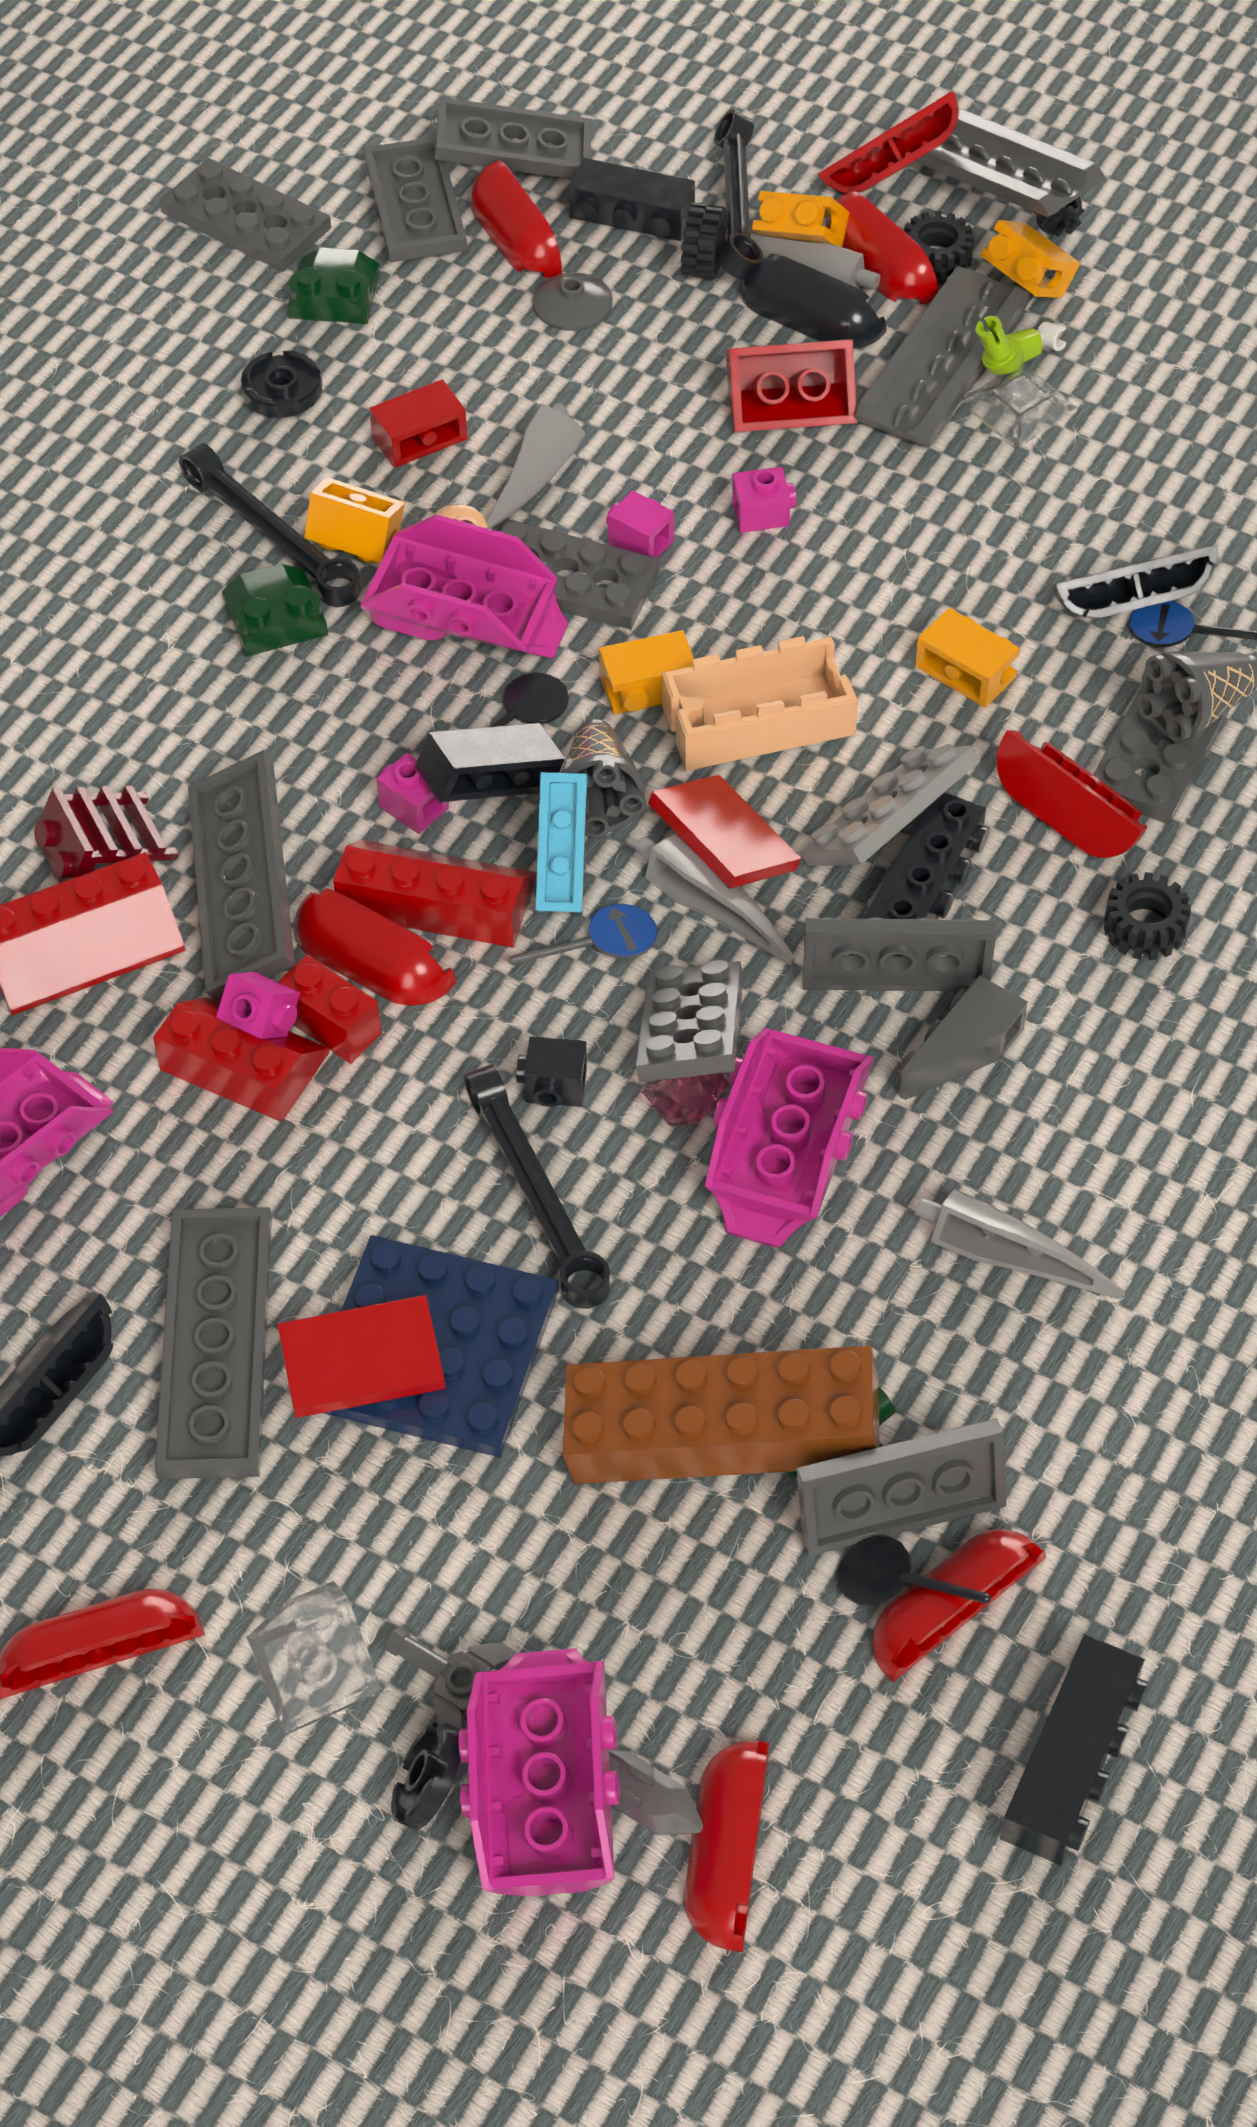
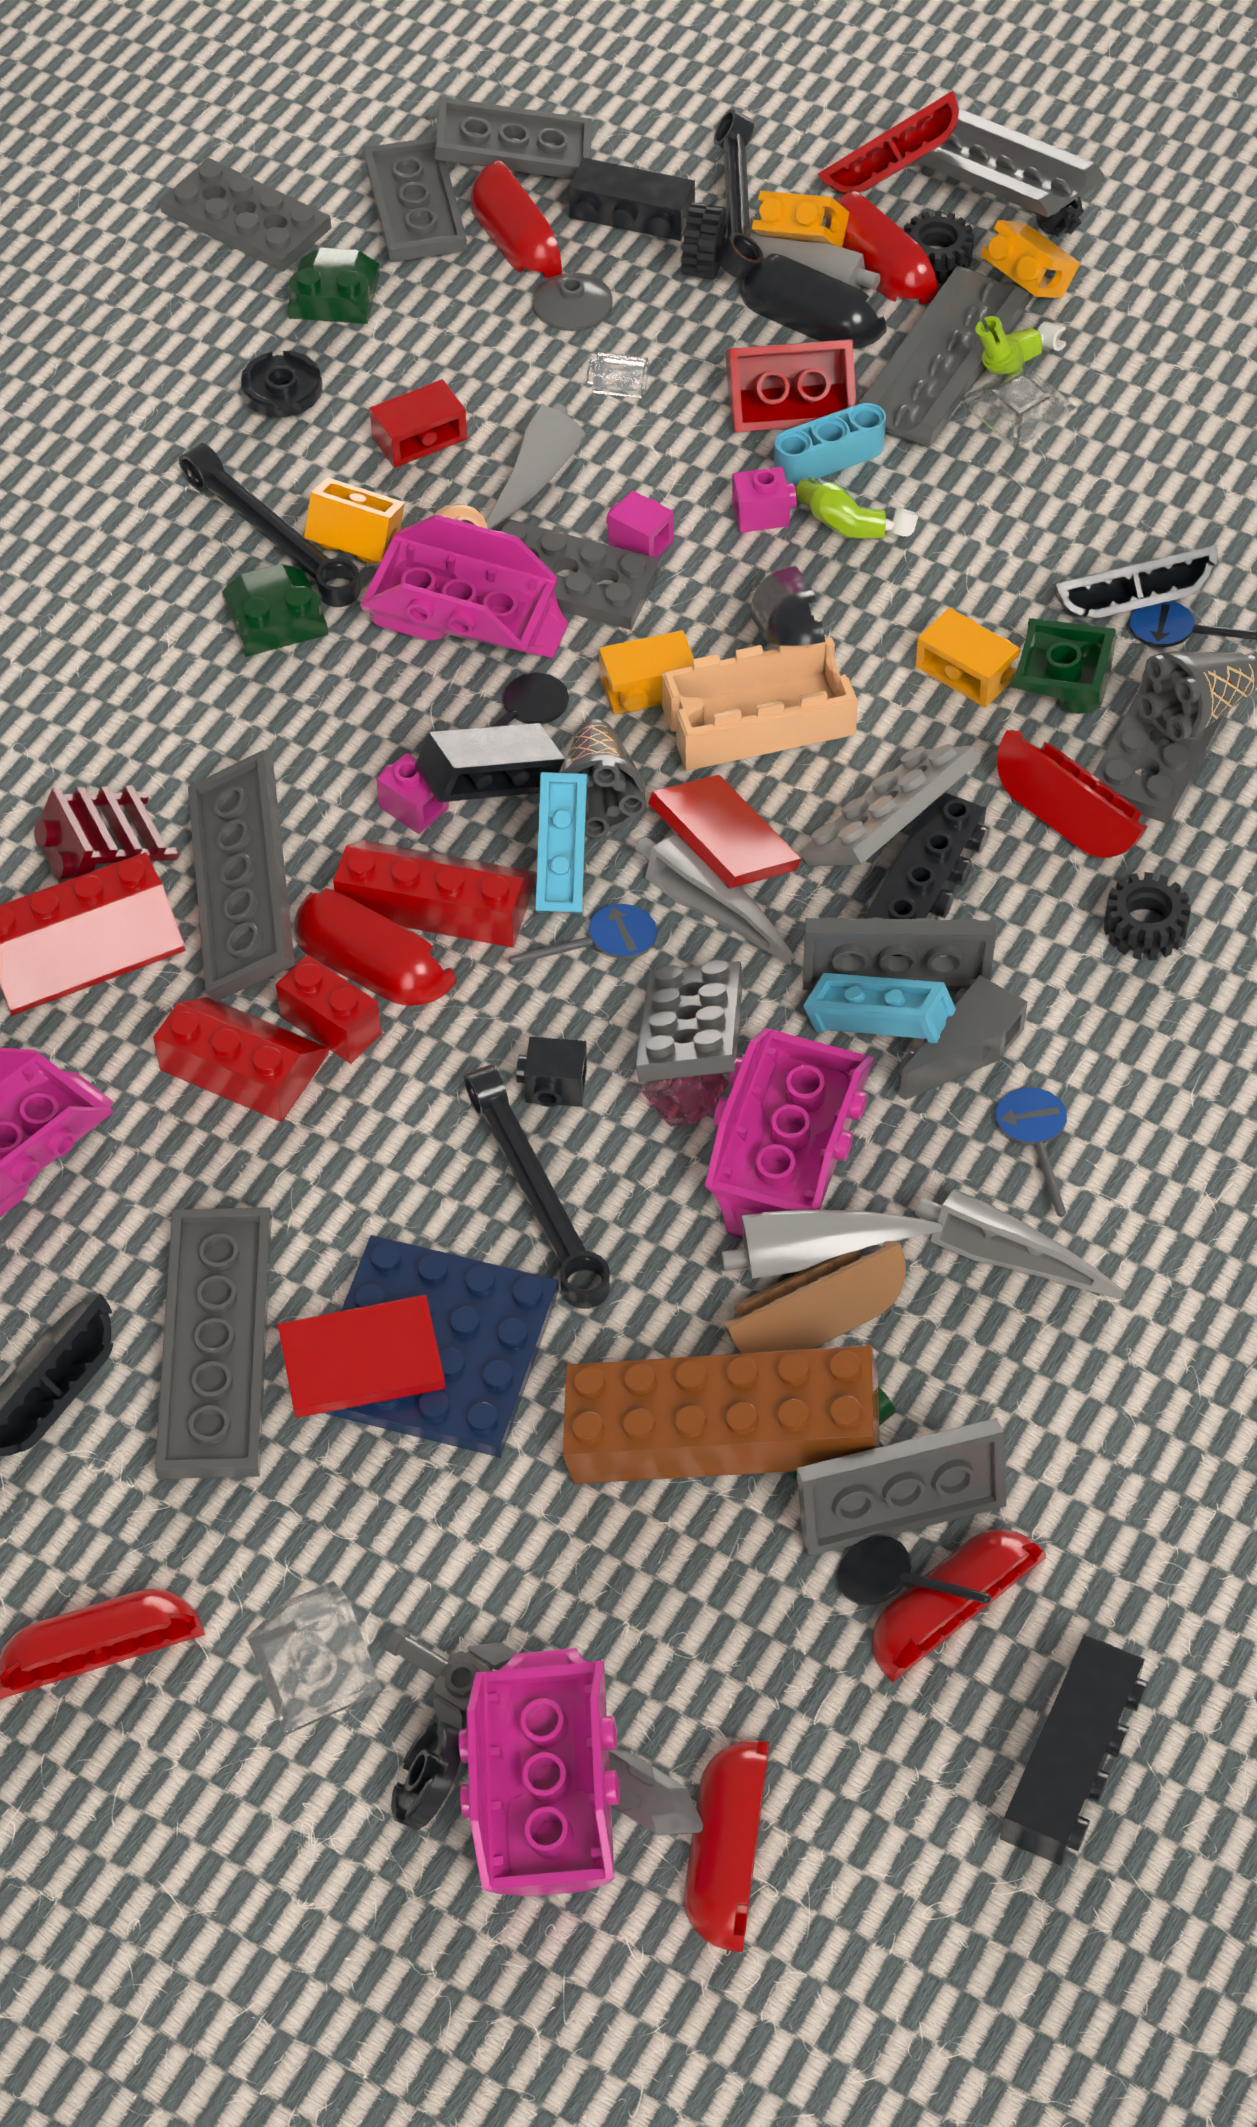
dark pink brick [216,972,301,1039] -> none
none -> clear brick [587,352,649,399]
none -> light grey piece [721,1209,943,1279]
none -> medium nougat brick [724,1241,906,1353]
none -> black brick [751,566,825,646]
none -> medium azure beam [774,403,886,486]
none -> lime arm [795,477,918,539]
none -> medium azure container [803,973,956,1043]
none -> blue piece [995,1087,1067,1217]
none -> dark green slope [1012,618,1116,714]

